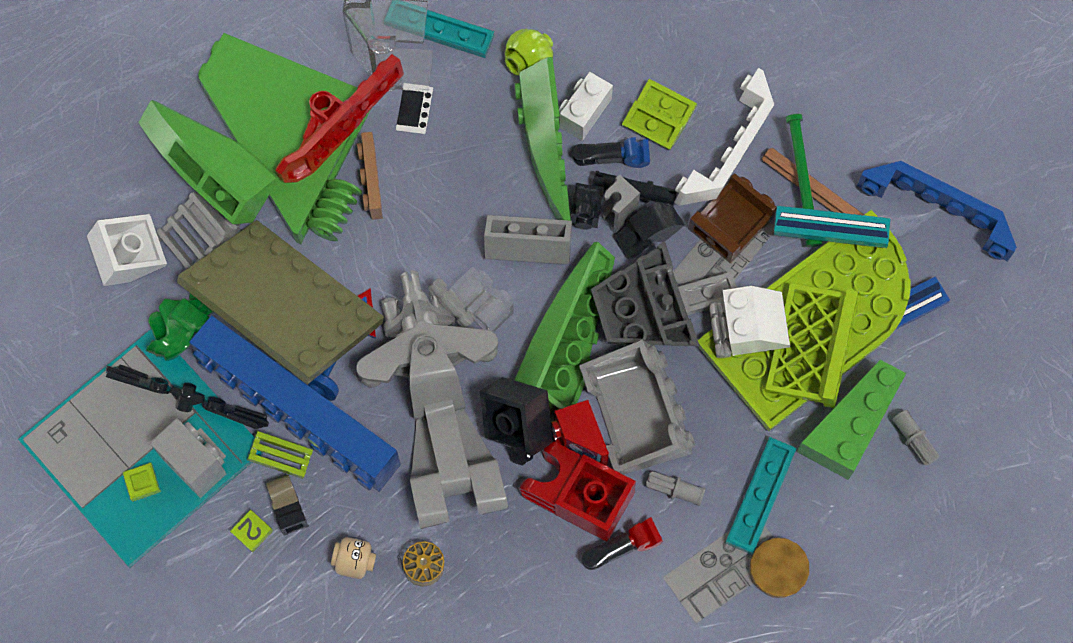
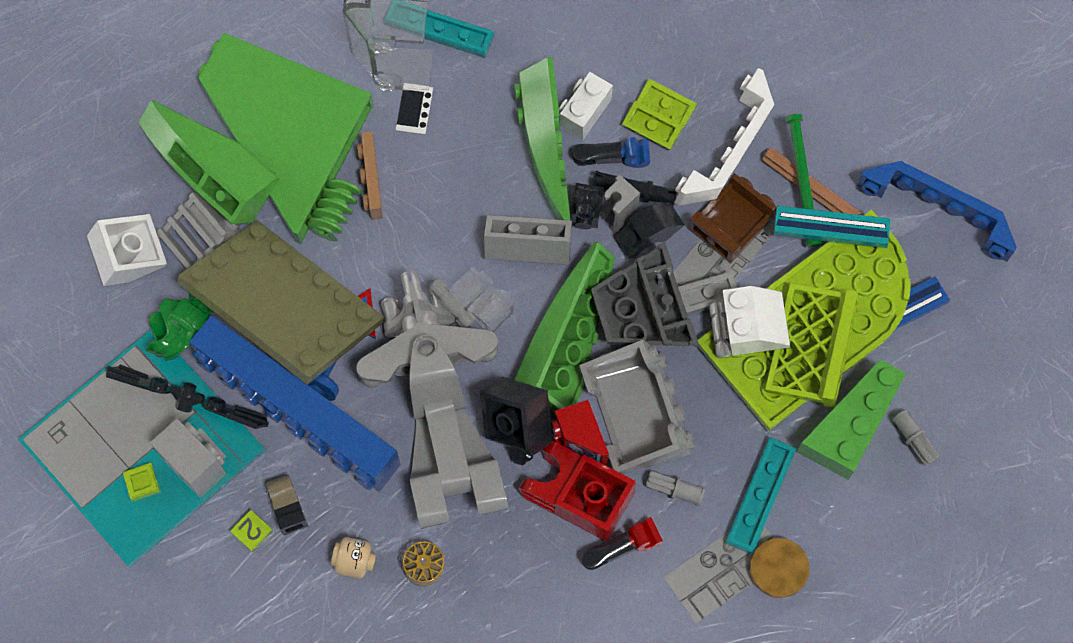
lime tile [247,431,313,479] -> none
red piece [275,54,404,183] -> none
lime plant [505,29,554,75] -> none

